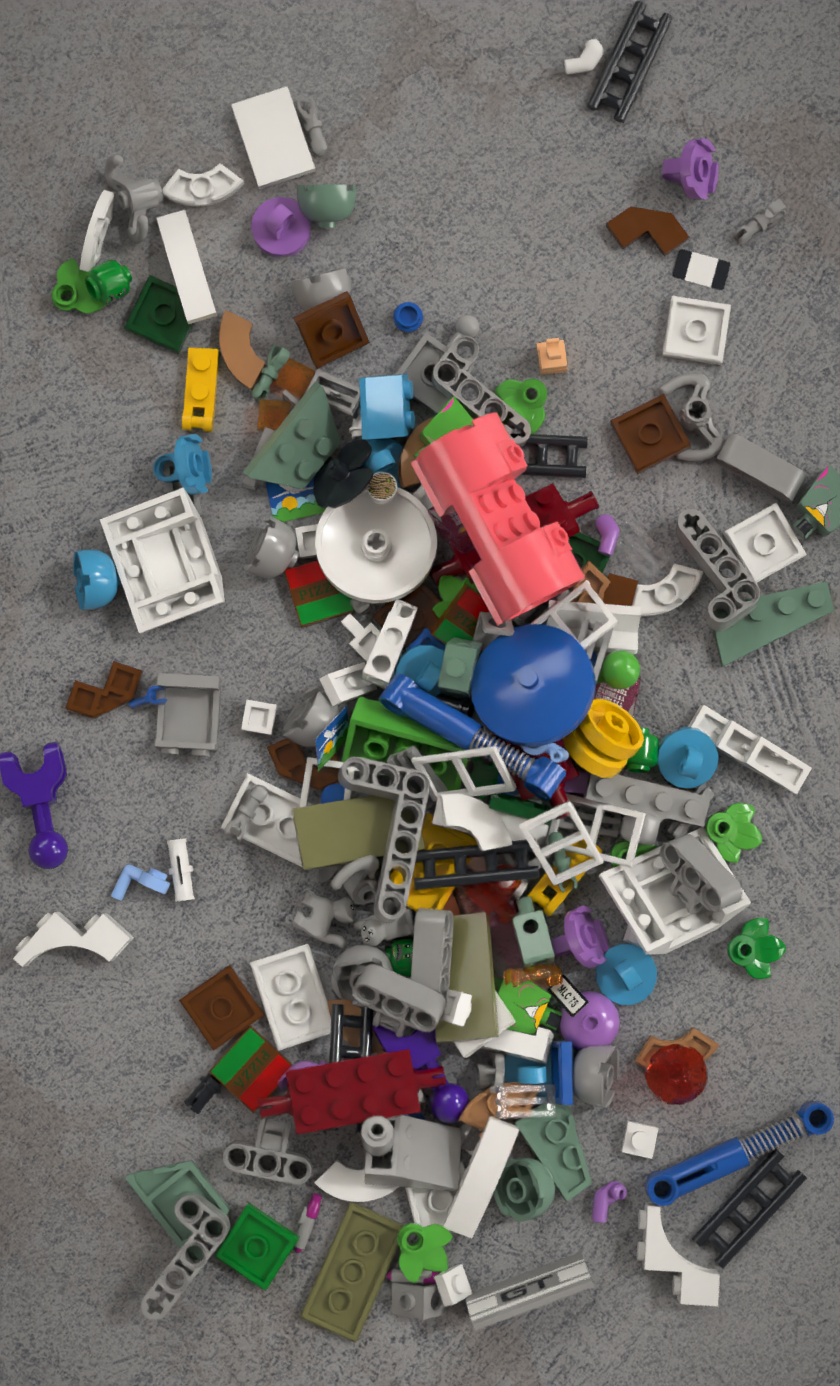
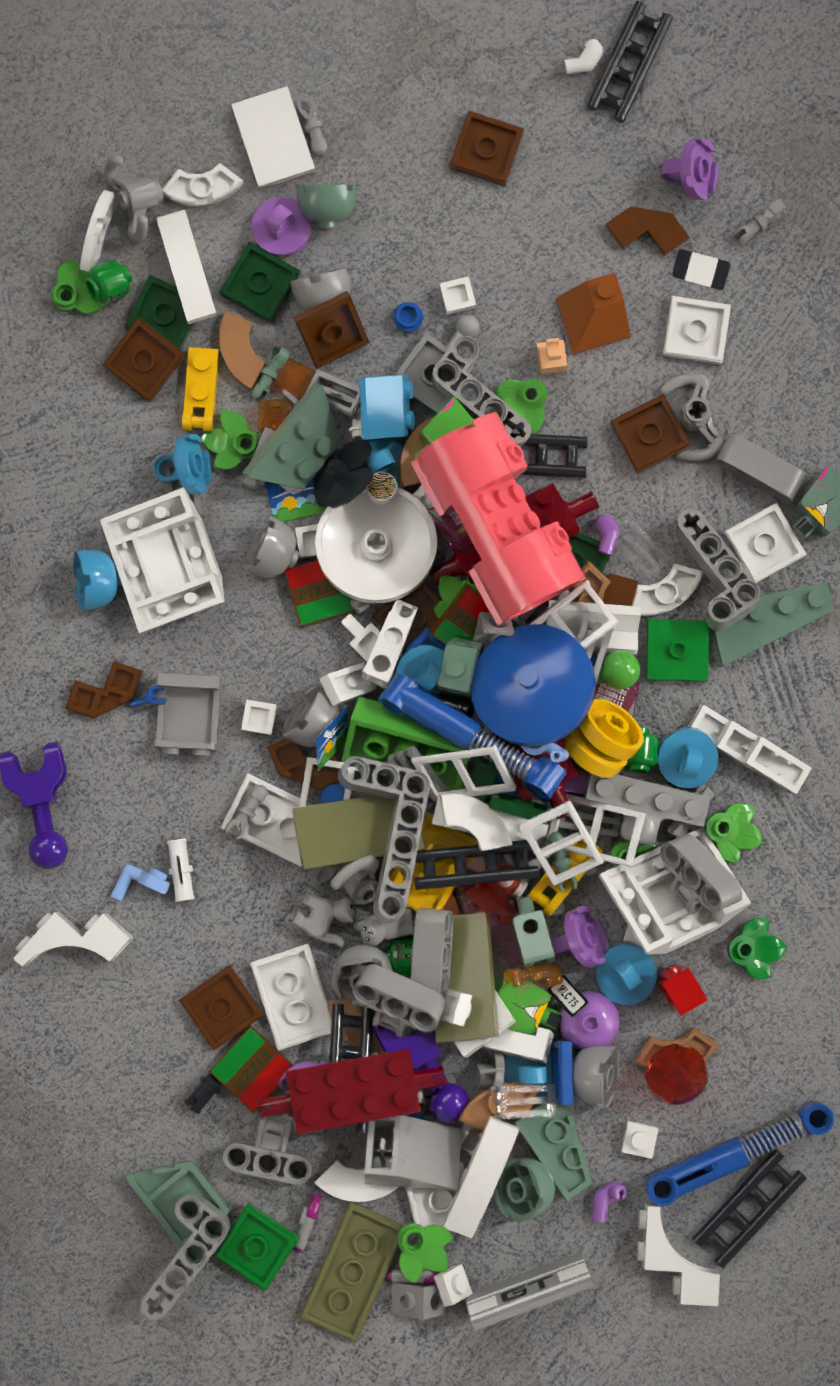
light grey brick [361,1116,393,1156] -> none
none -> reddish brown tile [103,317,187,402]
none -> bright green plate [202,410,260,470]
none -> dark green tile [219,242,301,324]
none -> white plate [440,276,476,315]
none -> reddish brown tile [449,110,524,186]
none -> dark orange slope [556,272,631,355]
none -> green plate [646,619,709,682]
none -> red brick [656,964,708,1016]

